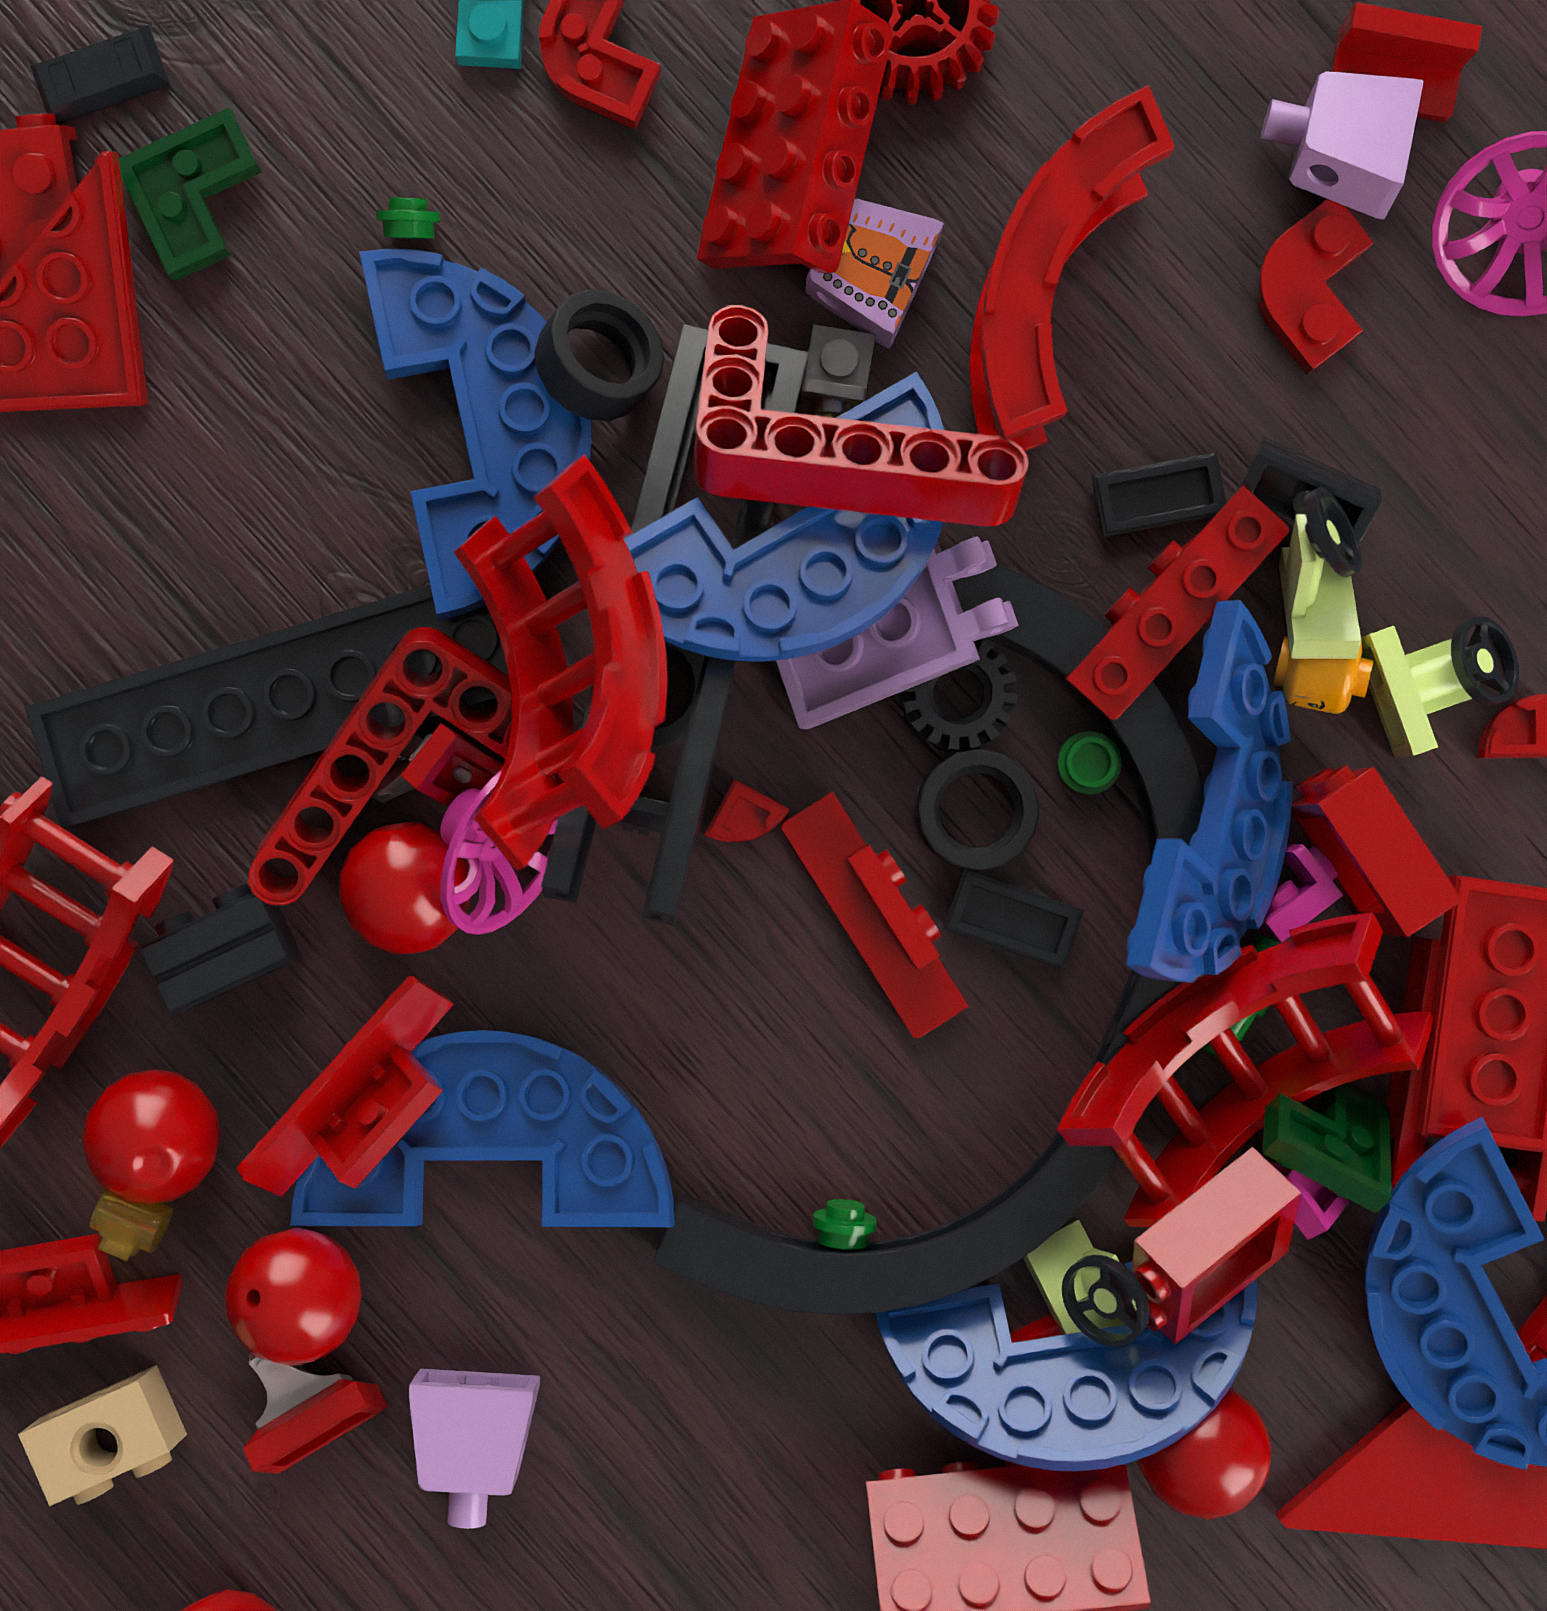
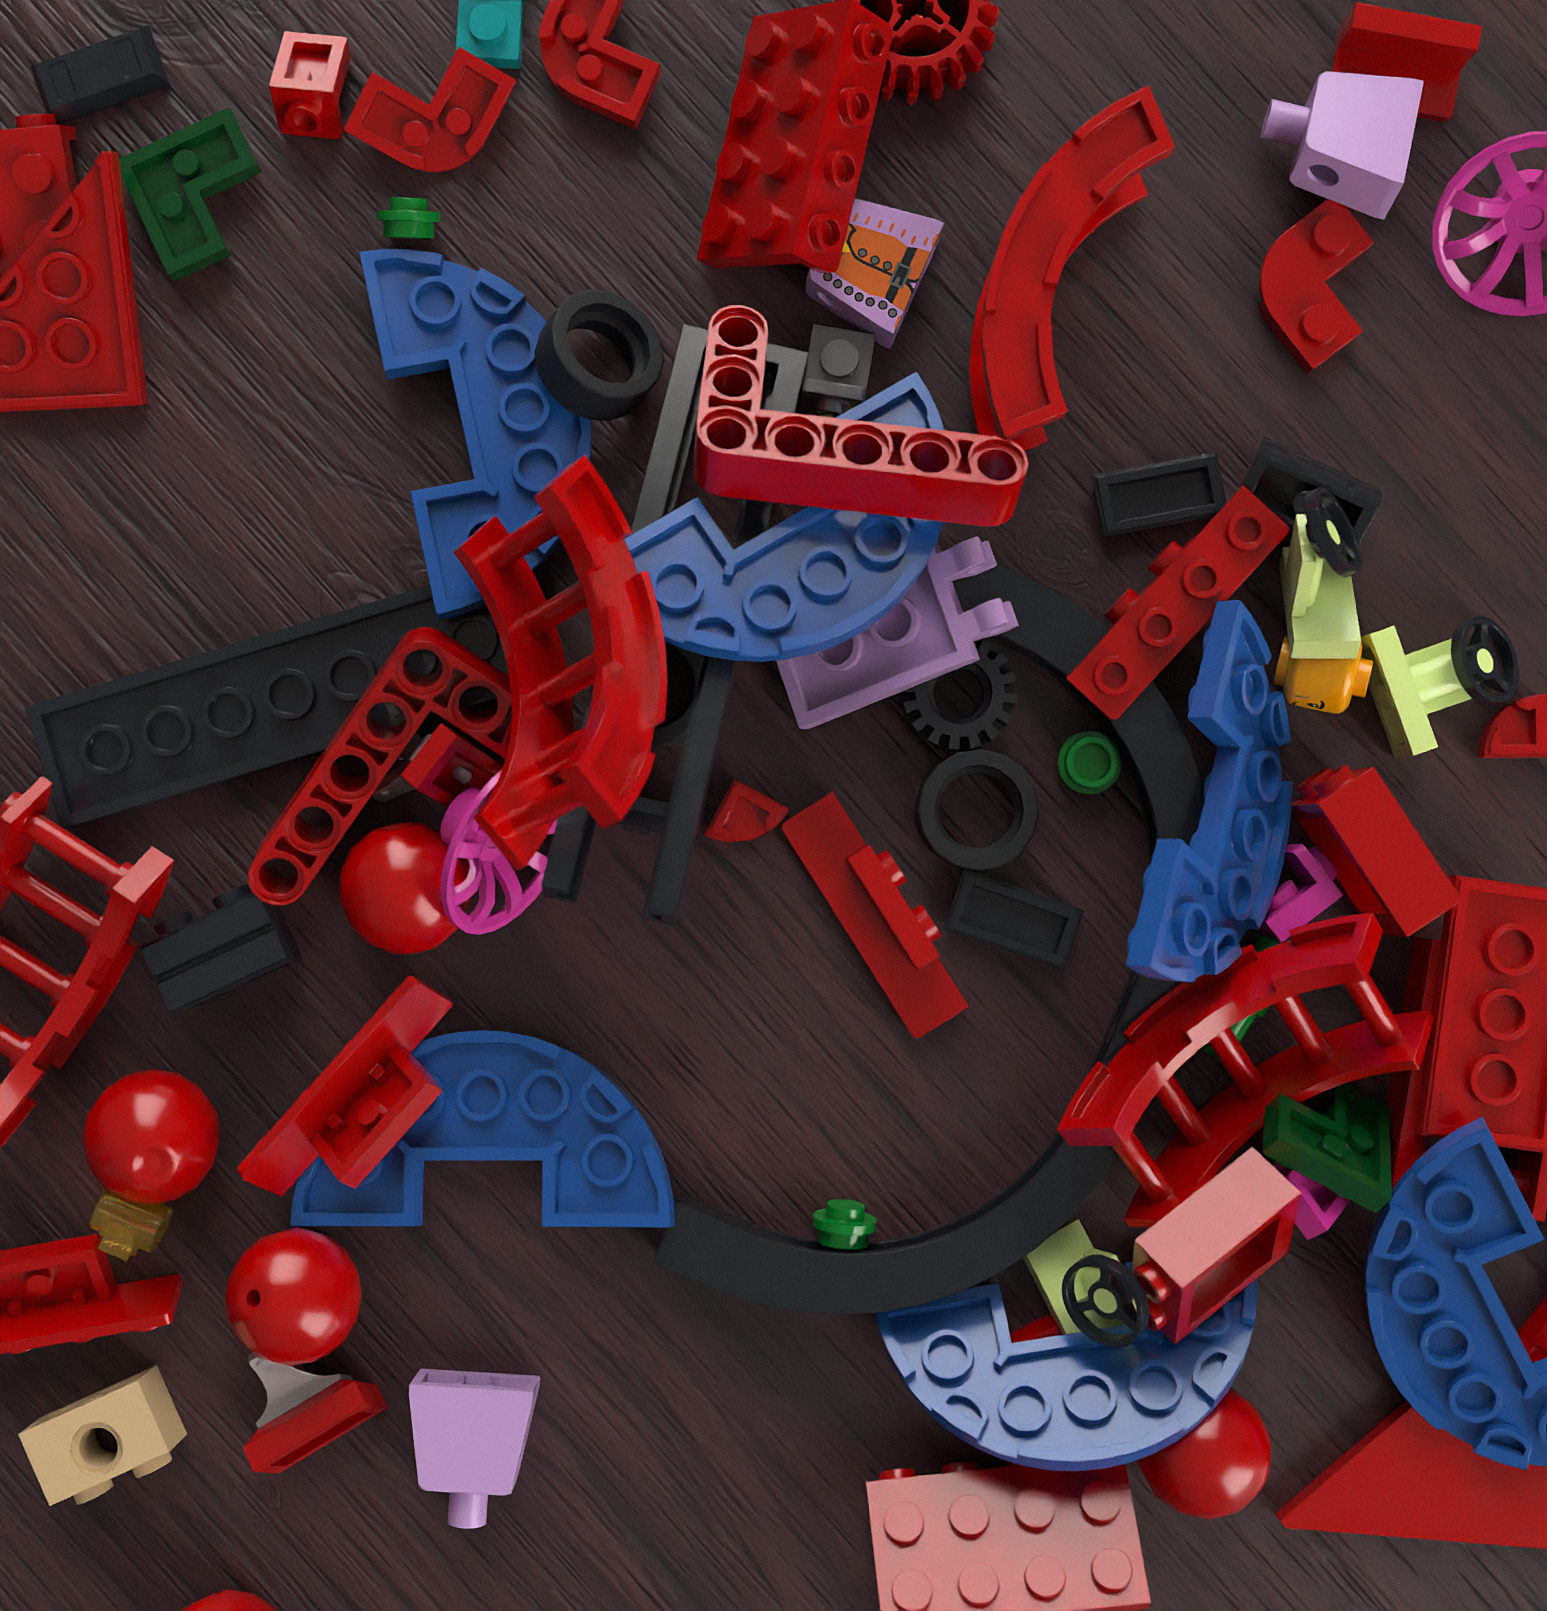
none -> red bracket [269,31,351,139]
none -> red plate [343,47,517,172]

